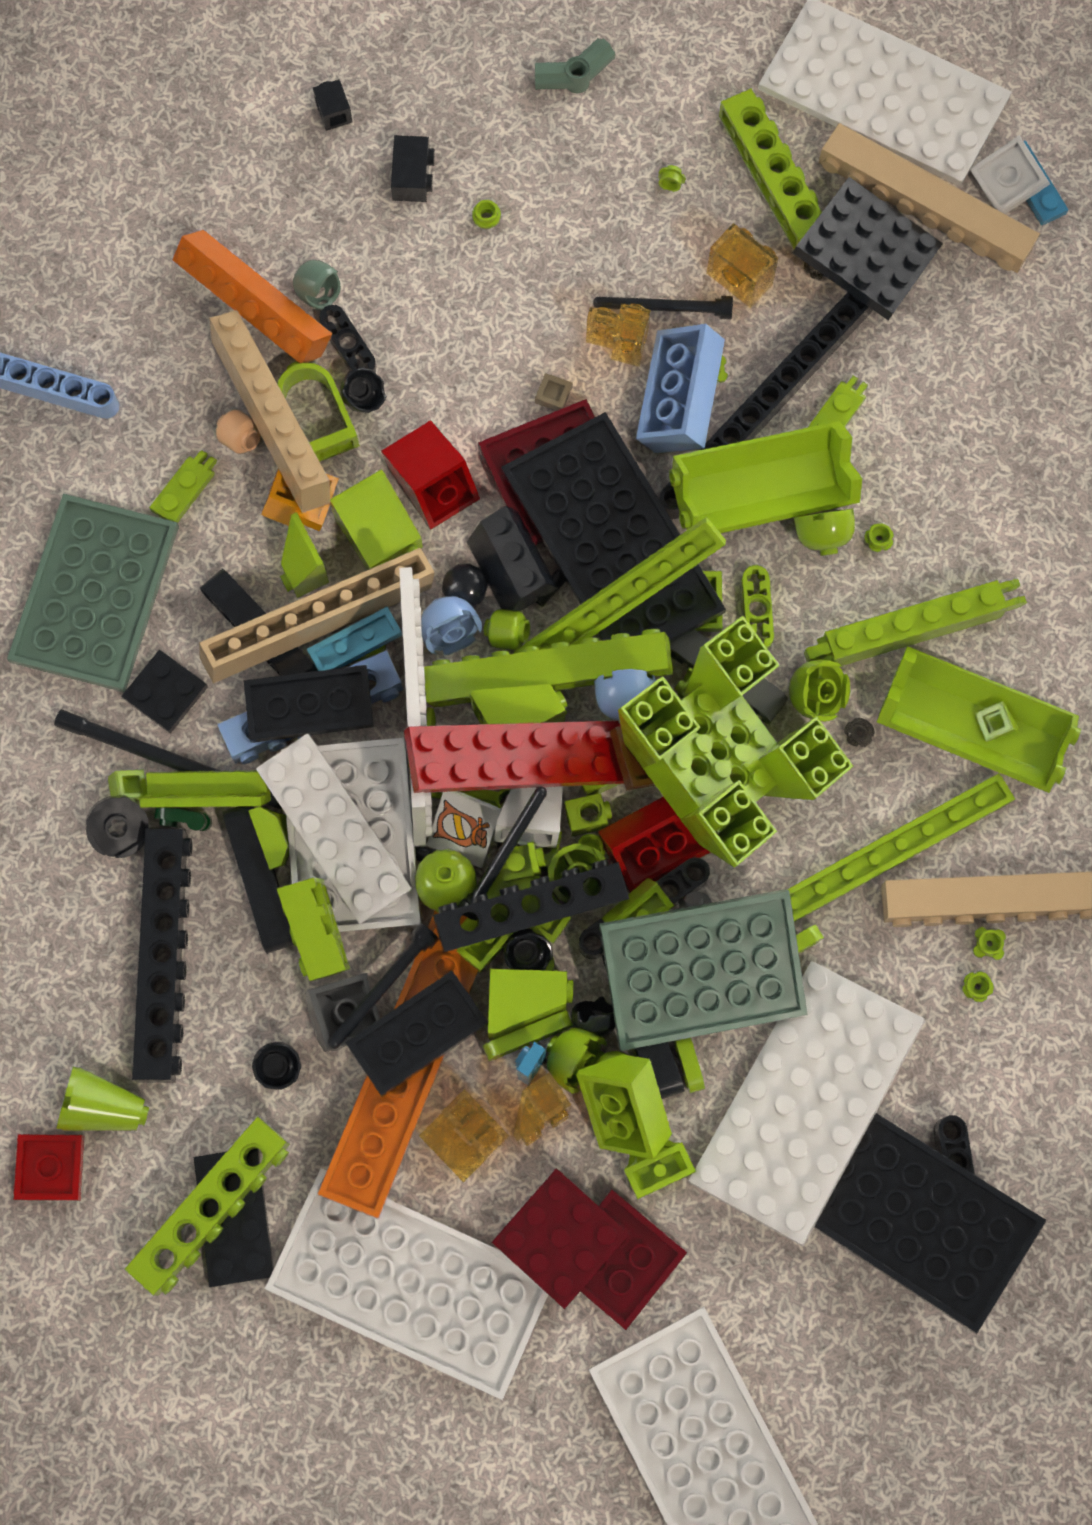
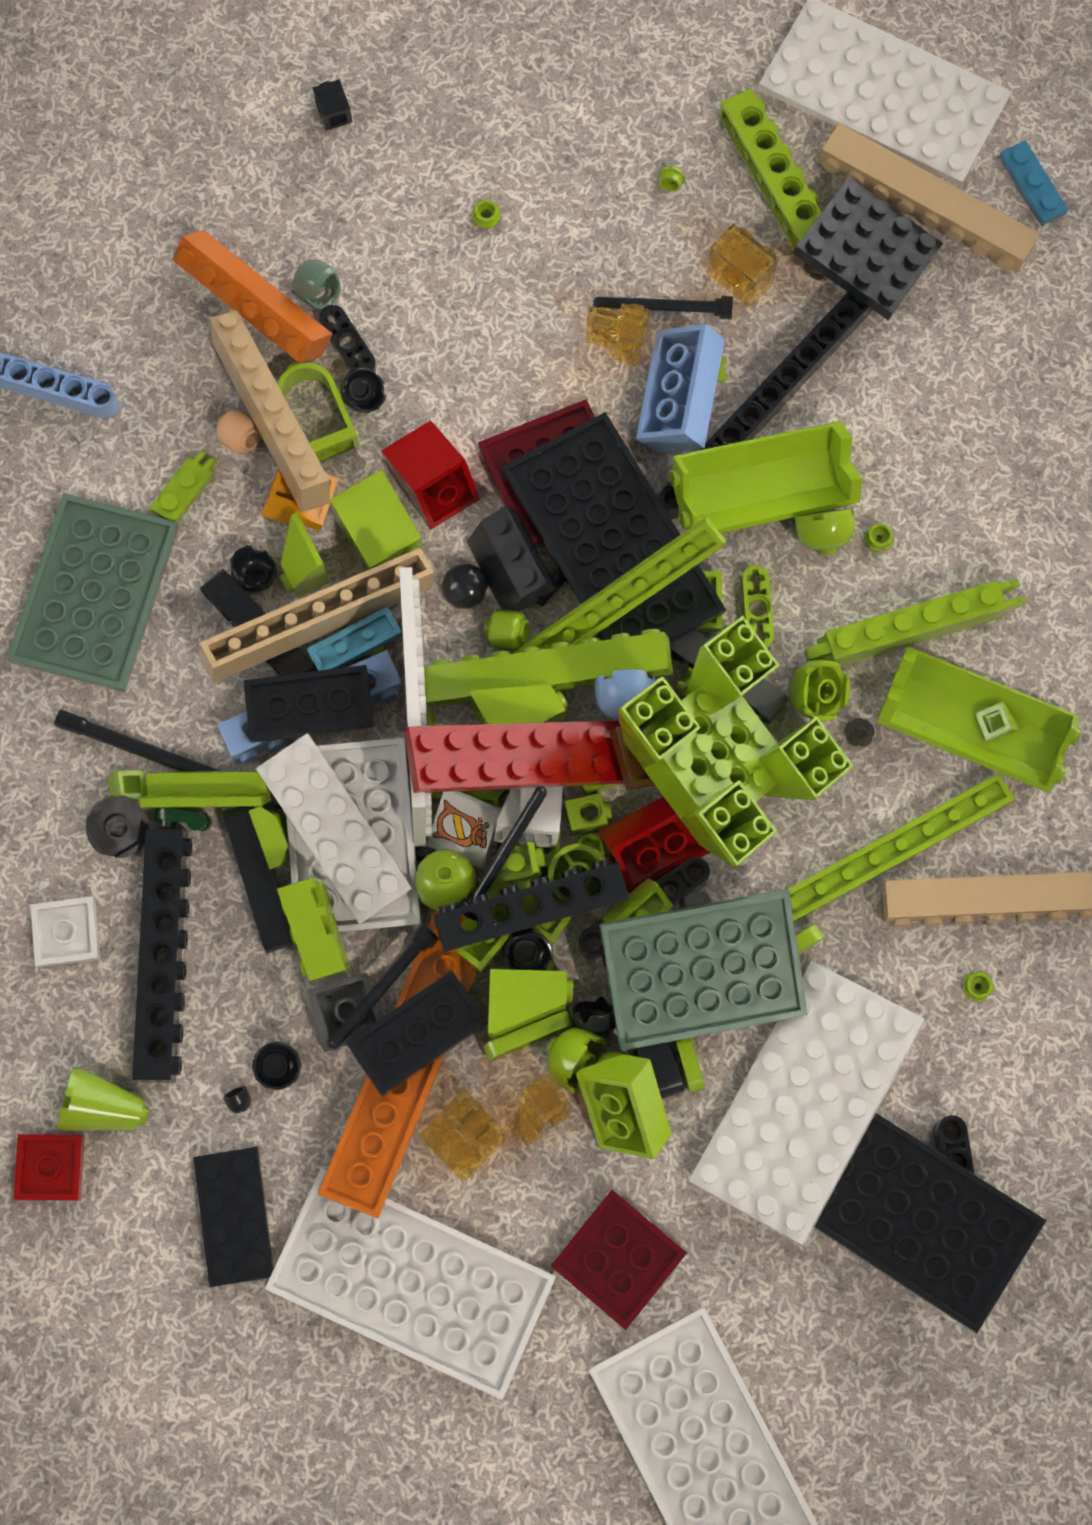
black plate [121,649,208,734] -> none
lime brick [124,1117,290,1296] -> none
black brick [391,135,435,202] -> none
light blue cylinder [421,596,482,655] -> none
dark red plate [491,1168,629,1310] -> none
dark azure plate [515,1042,546,1086] -> none
sand green piece [535,38,616,94] -> none
dark tan plate [535,373,573,411] -> none
lime slope [624,1140,696,1200] -> none
lime hinge [807,375,868,428] -> none
white tile [970,135,1050,214] -> none
lime plate [973,927,1006,960] -> none
none -> white plate [30,896,100,968]
none -> black hinge [223,1086,251,1113]
none -> black hair [230,545,277,593]

